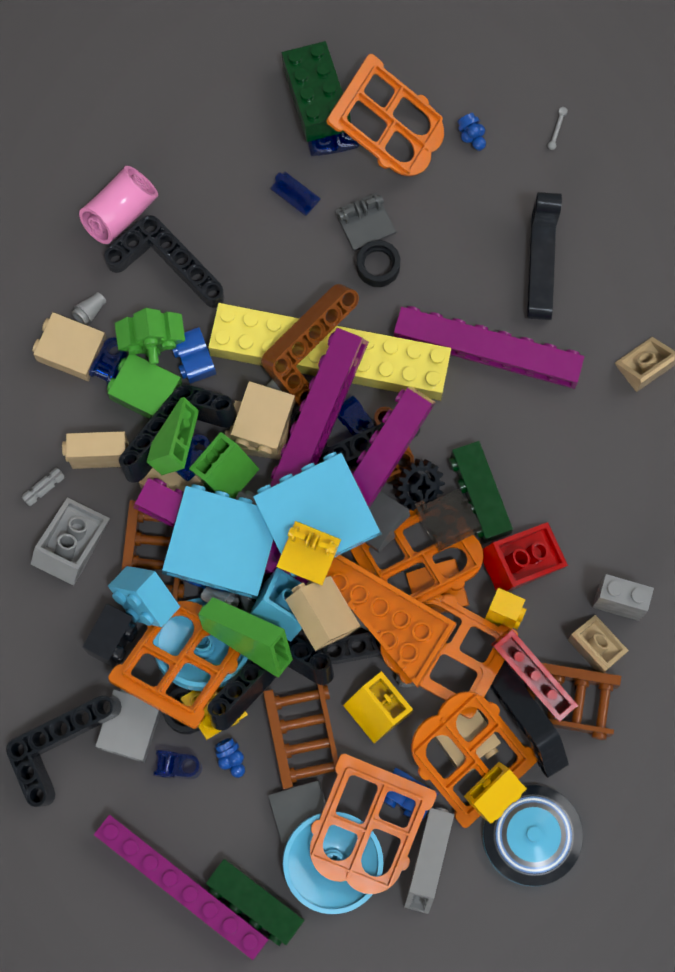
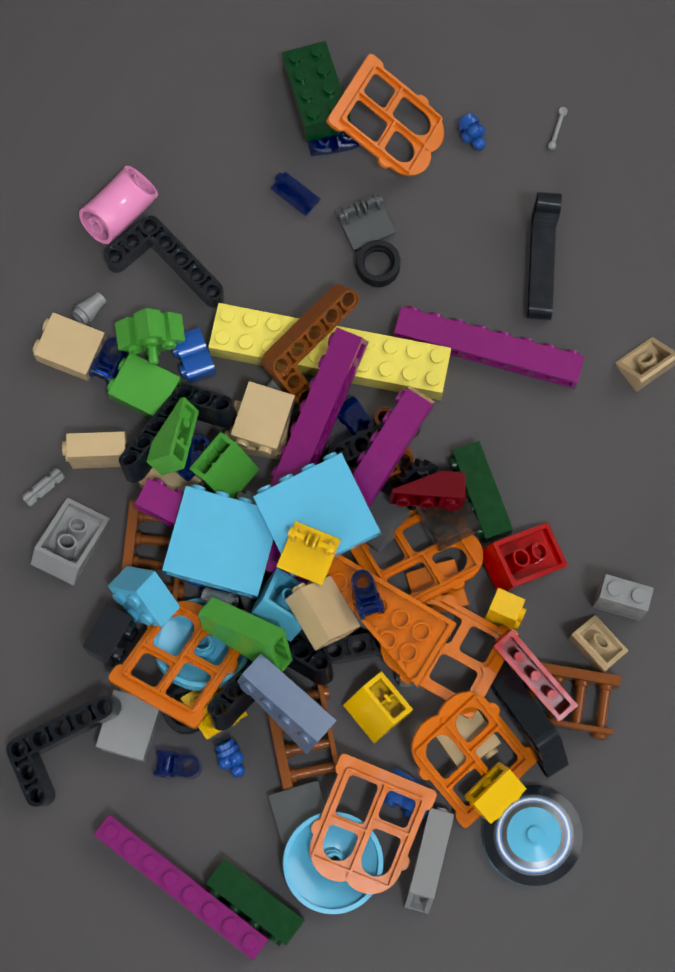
none -> sand blue wedge [237,654,337,754]
none -> clear blue piece [351,570,386,620]
none -> dark red slope [389,471,465,511]

